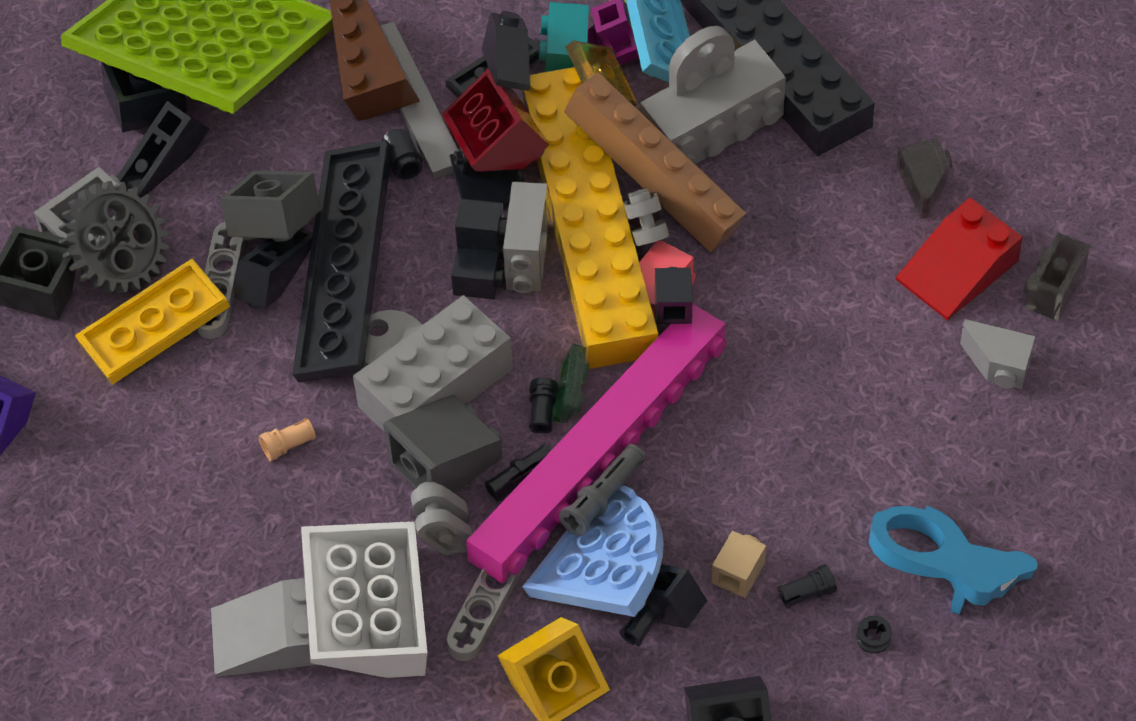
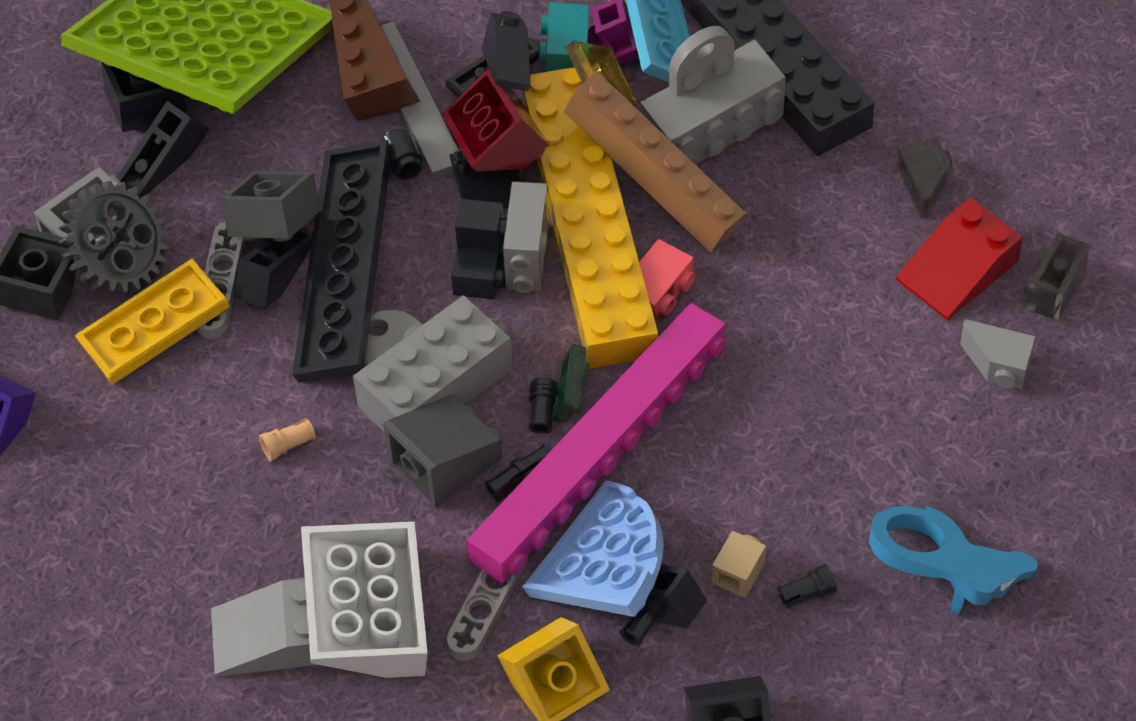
light grey brick [410,482,473,555] -> none
dark grey pin [559,444,646,536] -> none
light grey brick [623,188,670,246] -> none
black brick [654,267,693,324] -> none
black bush [856,616,892,654] -> none

